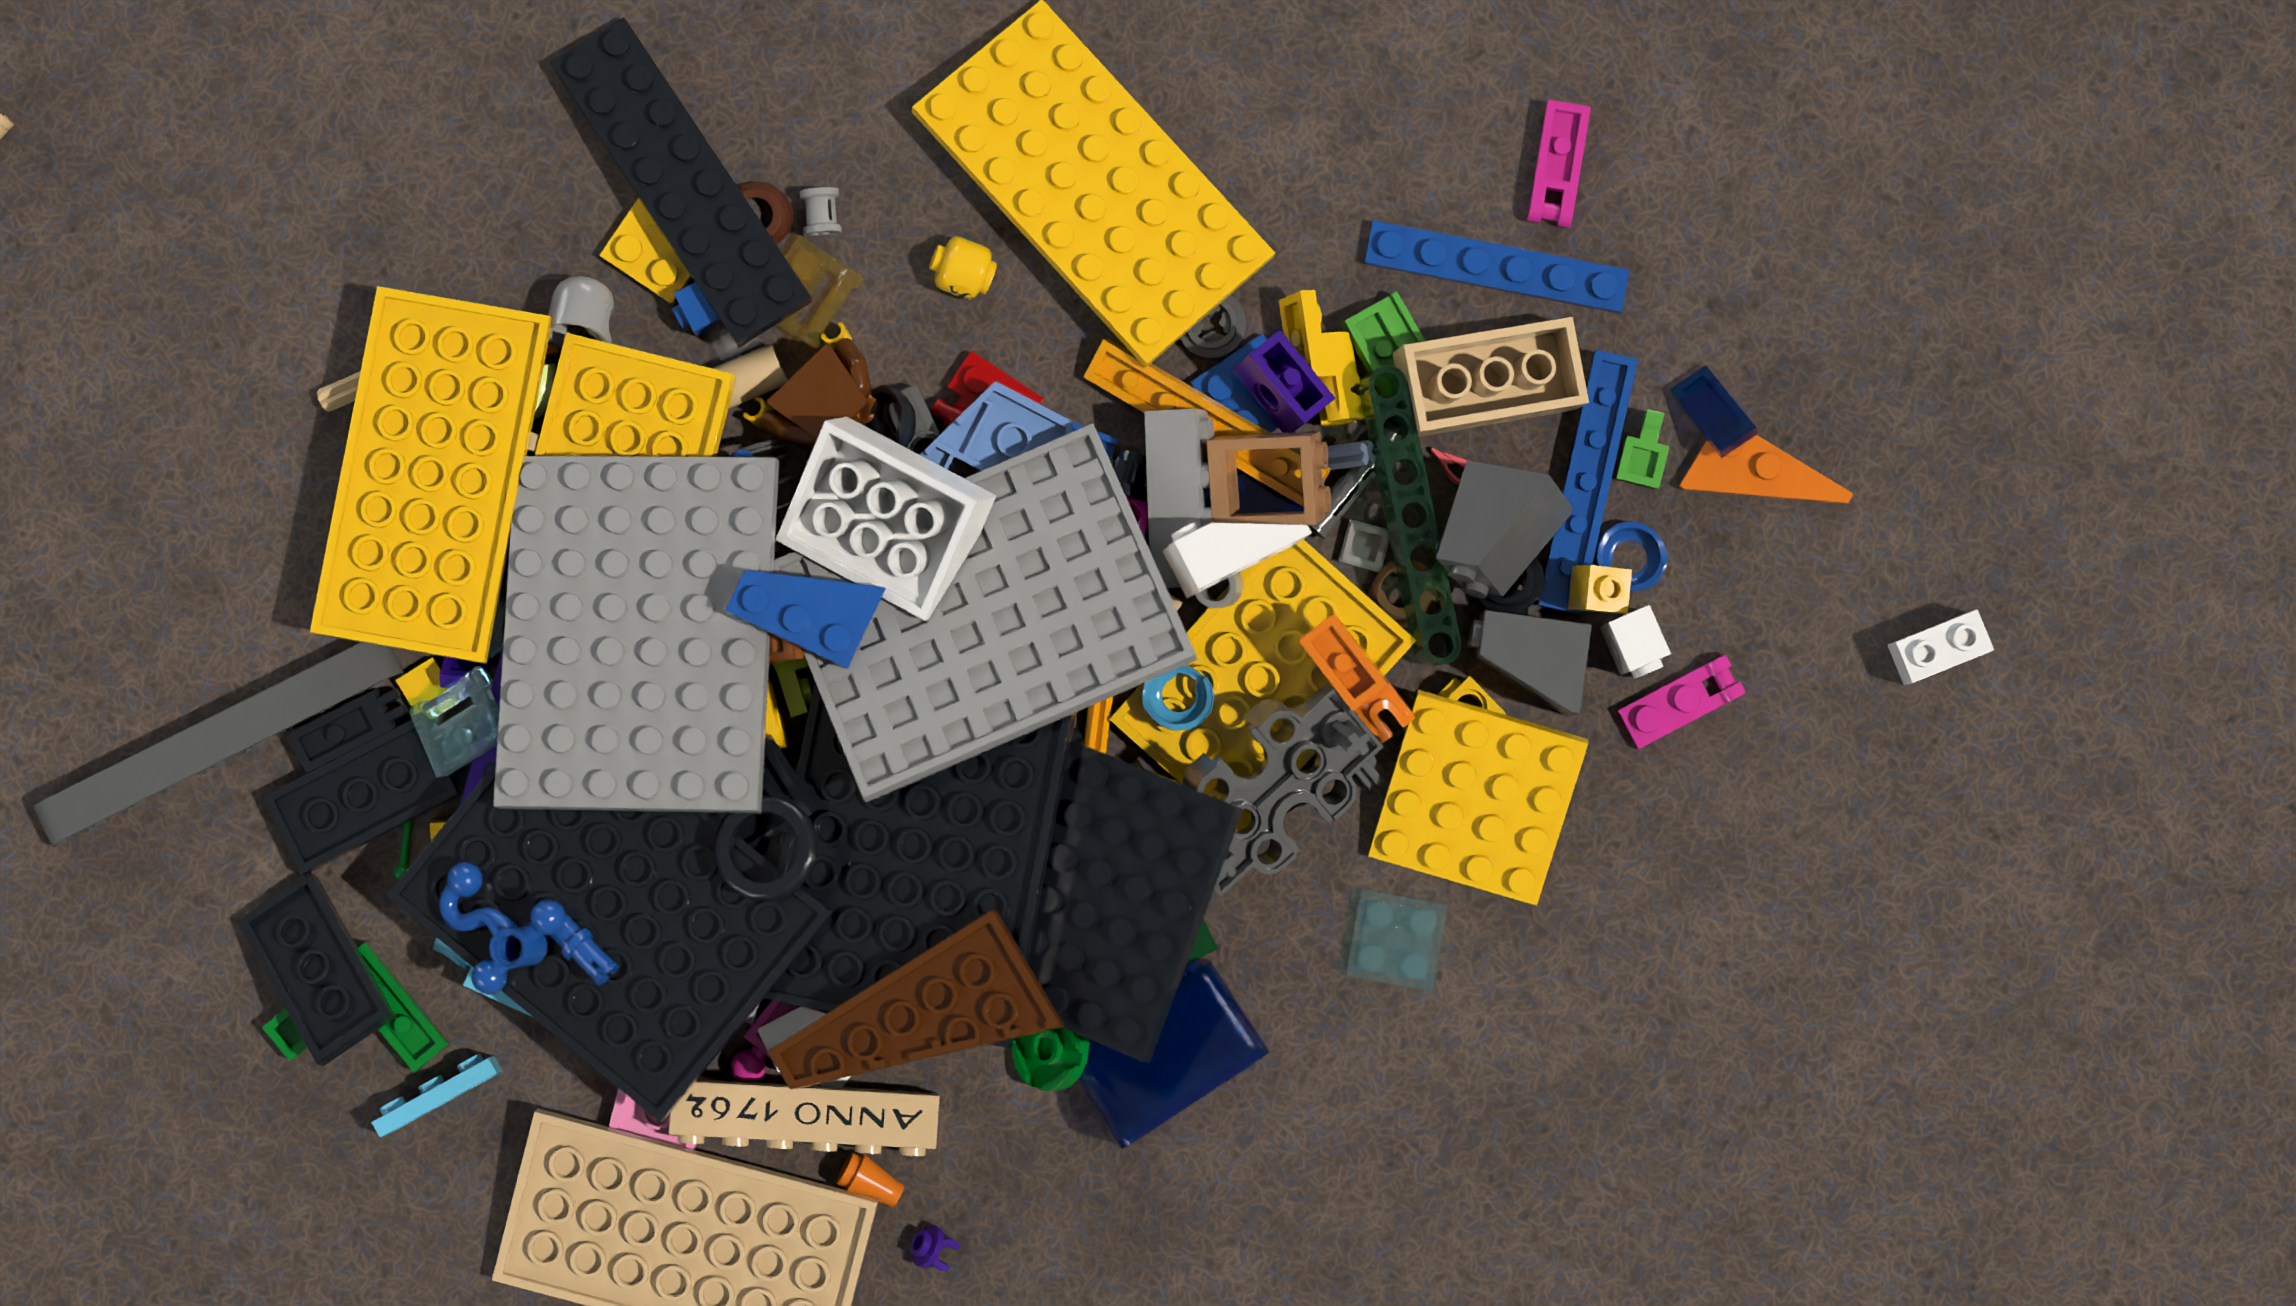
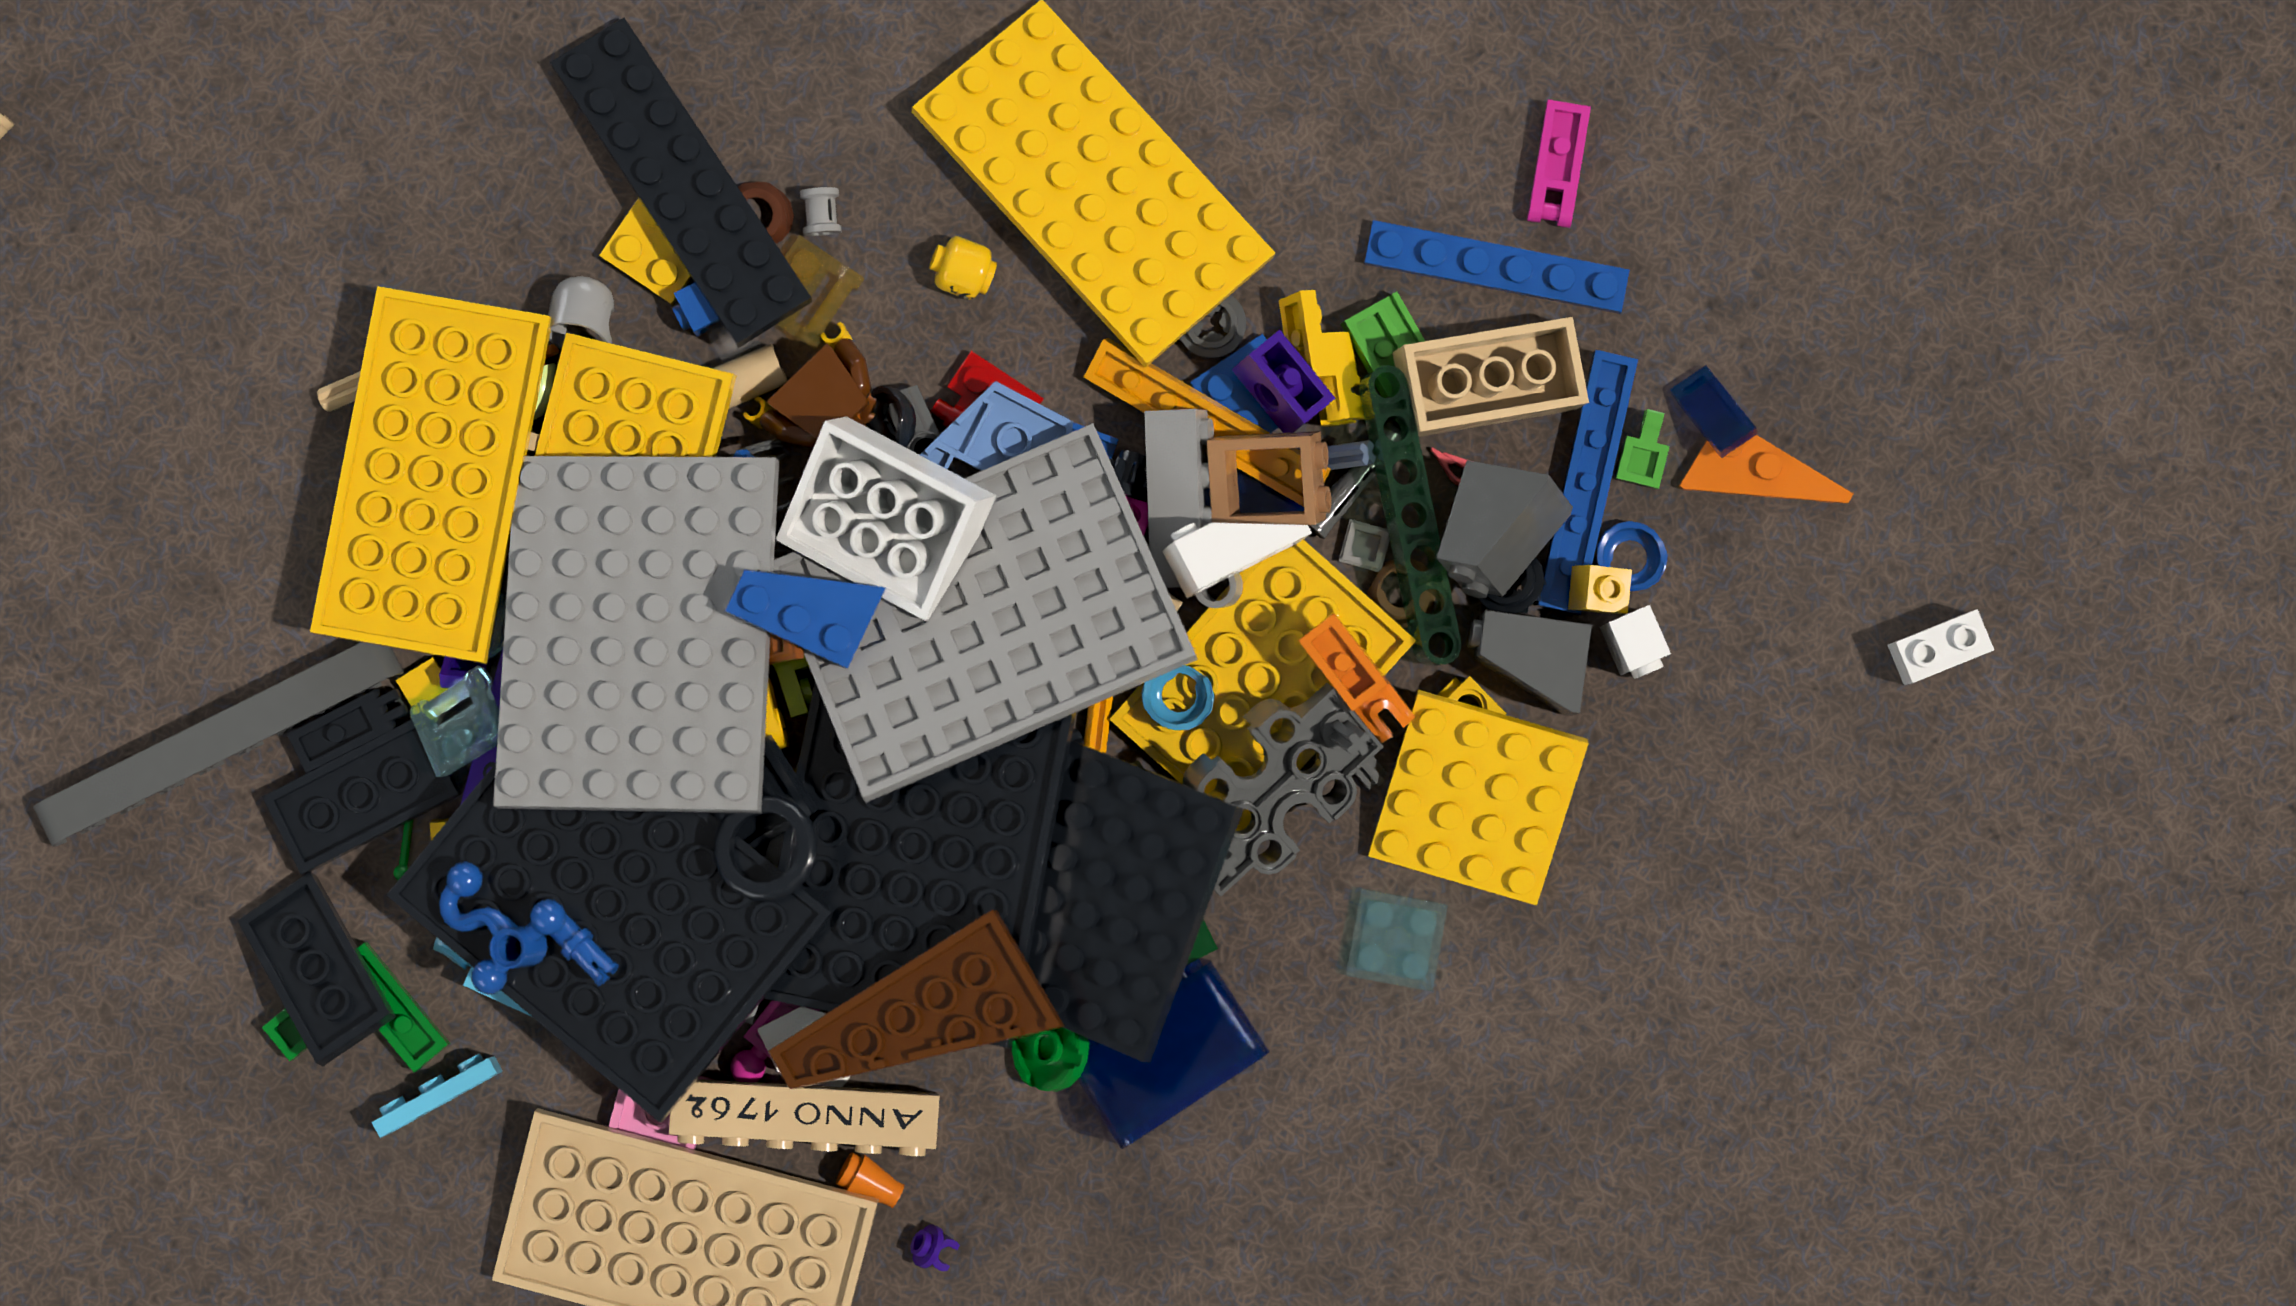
dark pink plate [1617,654,1746,750] -> none

